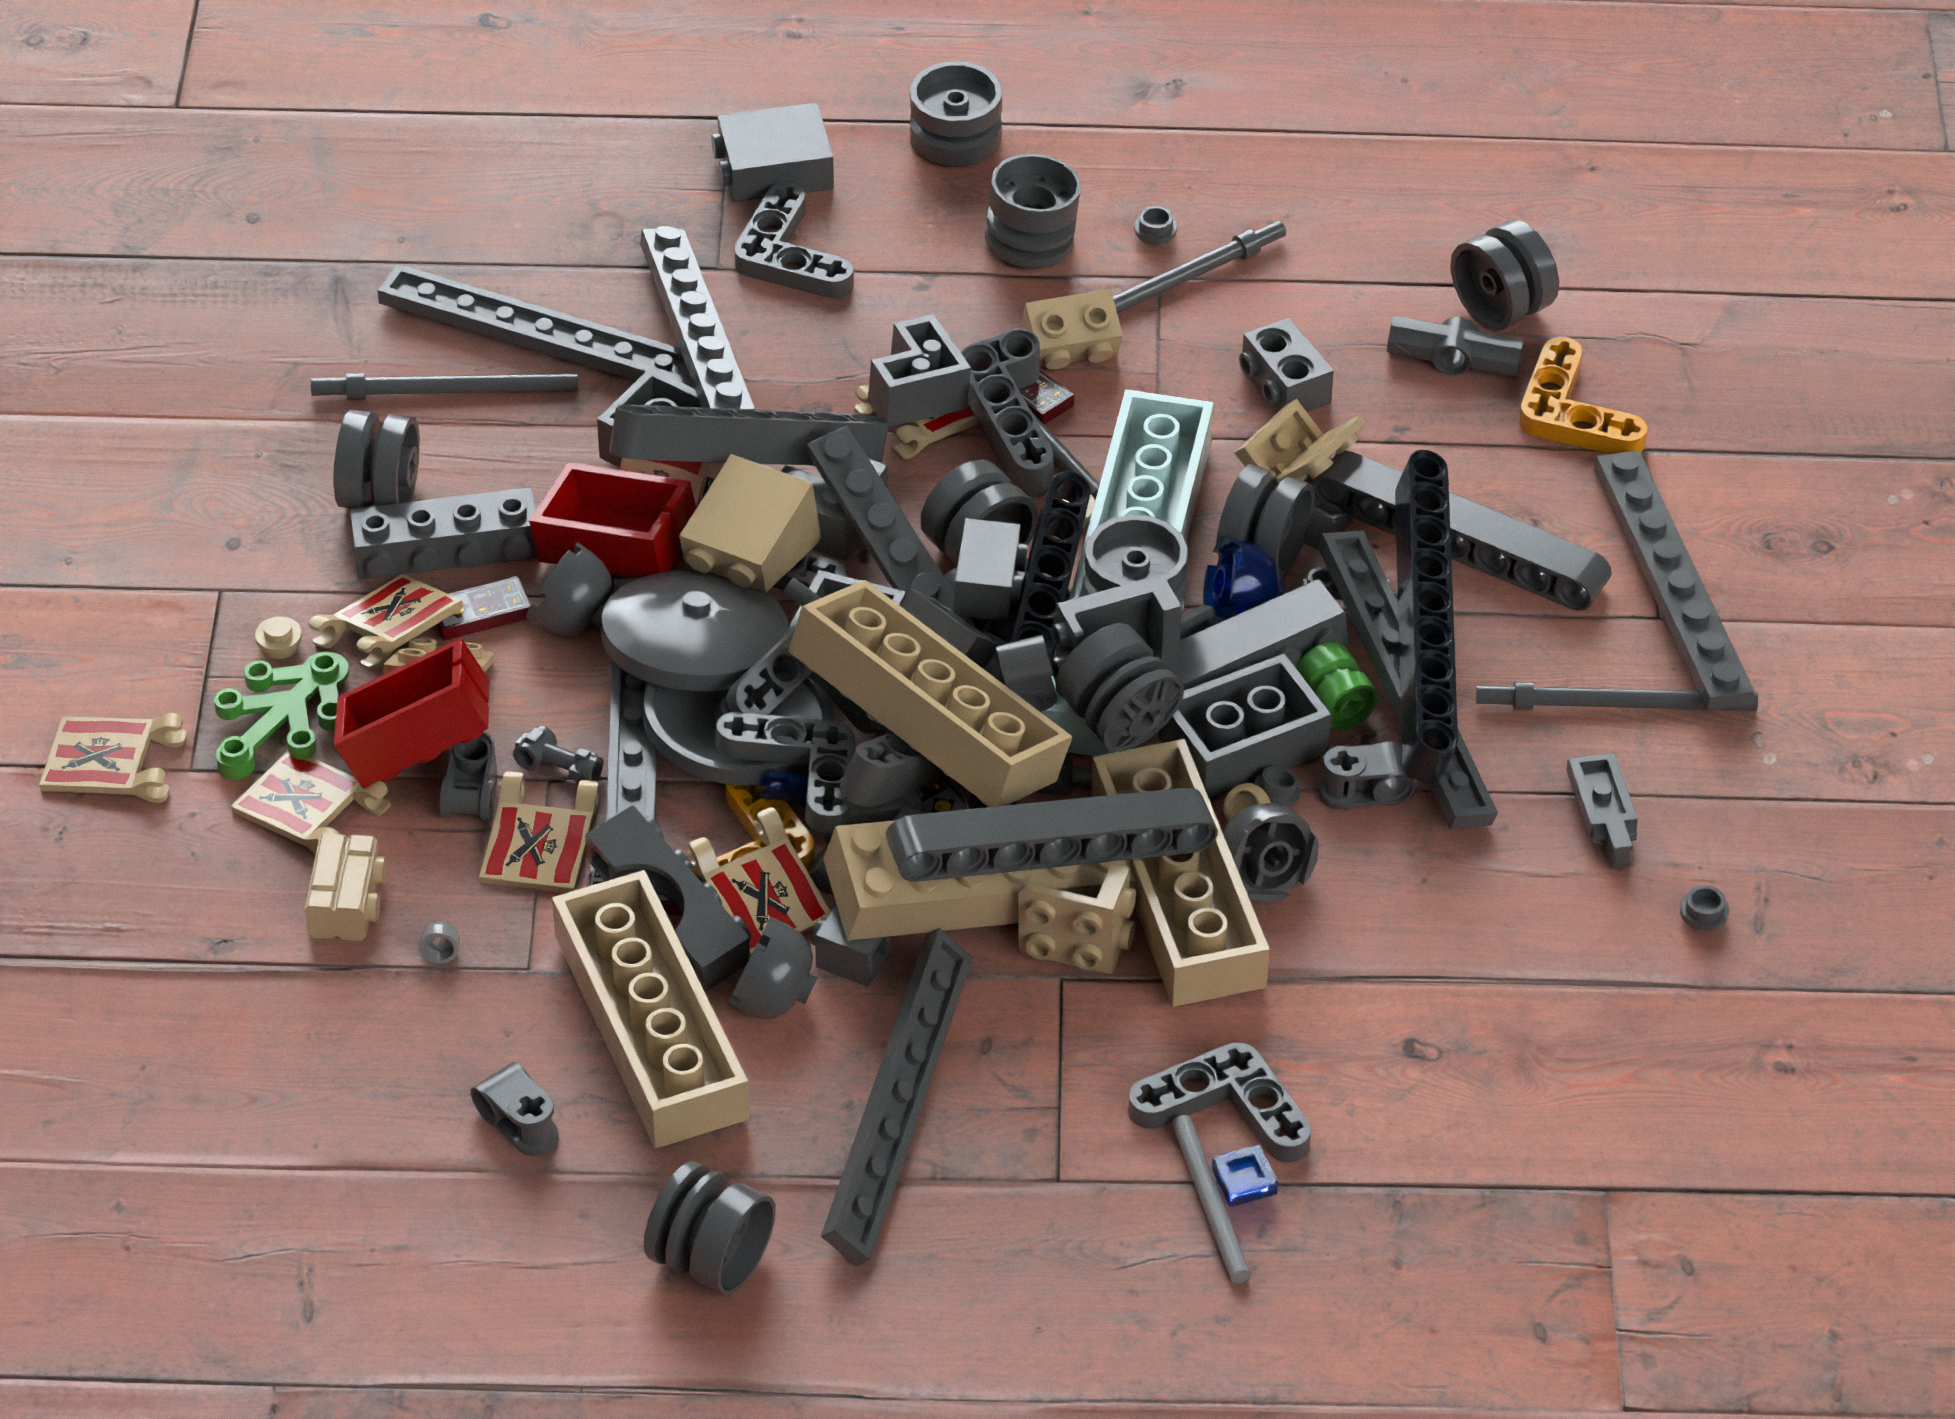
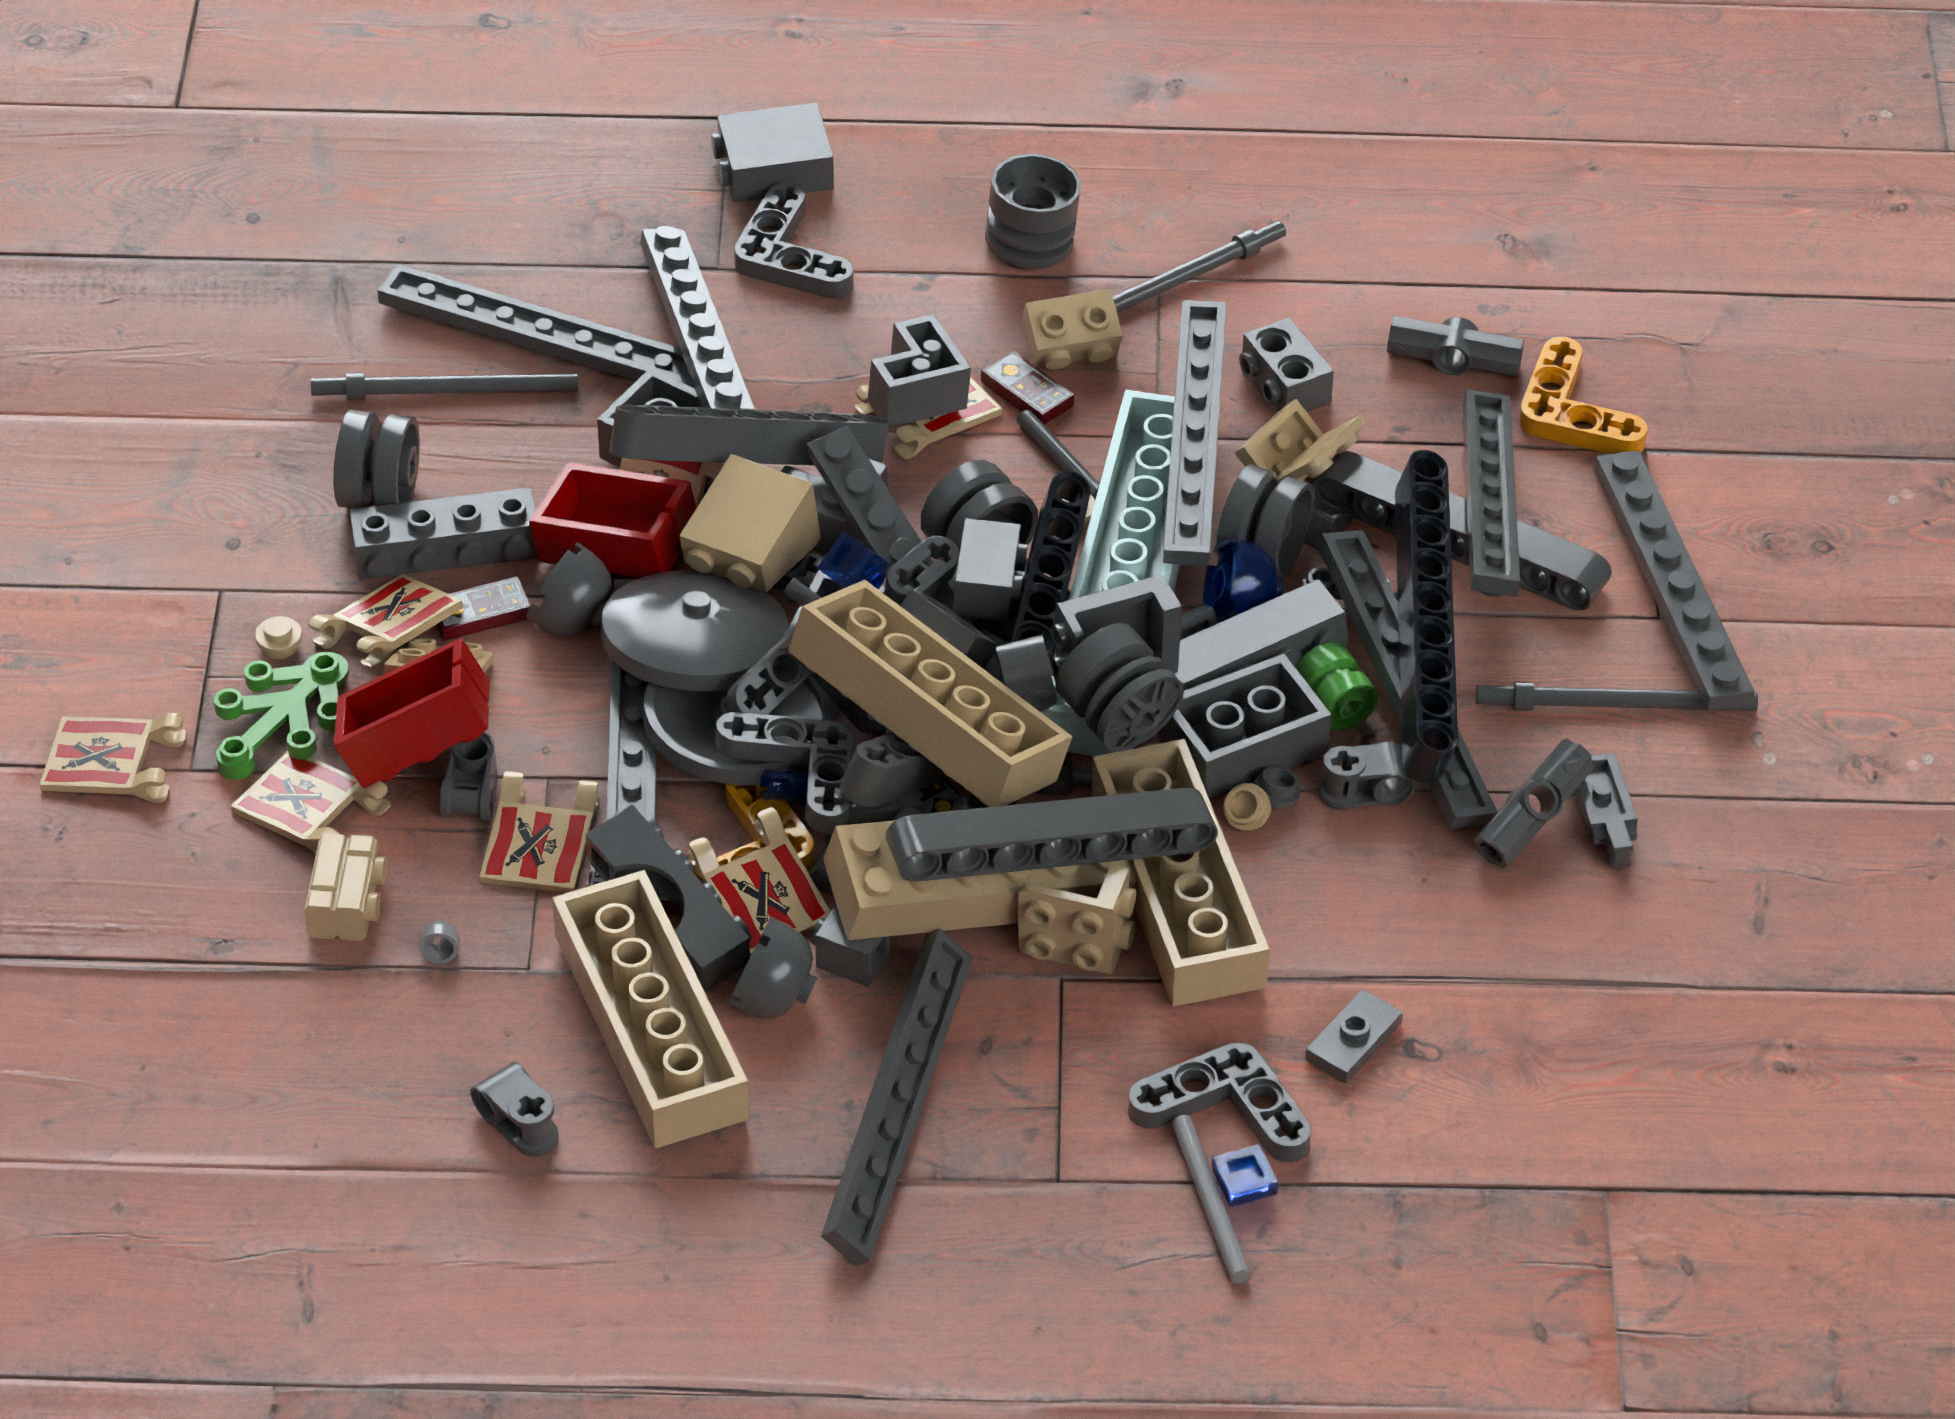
dark grey bar [513,726,604,782] -> none
dark grey wheel [644,1161,776,1295] -> none
dark grey wheel [910,61,1002,166] -> none
dark grey beam [961,328,1054,497] -> none
dark grey wheel [1084,514,1188,612] -> none
dark grey plate [1134,205,1177,245] -> none
dark grey cylinder [1223,803,1319,903] -> none
dark grey wheel [1450,219,1560,331] -> none
dark grey plate [1680,885,1729,931] -> none
none -> clear blue bracket [817,530,891,589]
none -> dark grey beam [884,536,960,606]
none -> plate [1163,300,1226,566]
none -> plate [1305,989,1403,1083]
none -> dark grey plate [1463,389,1520,597]
none -> dark grey piece [1474,738,1596,869]

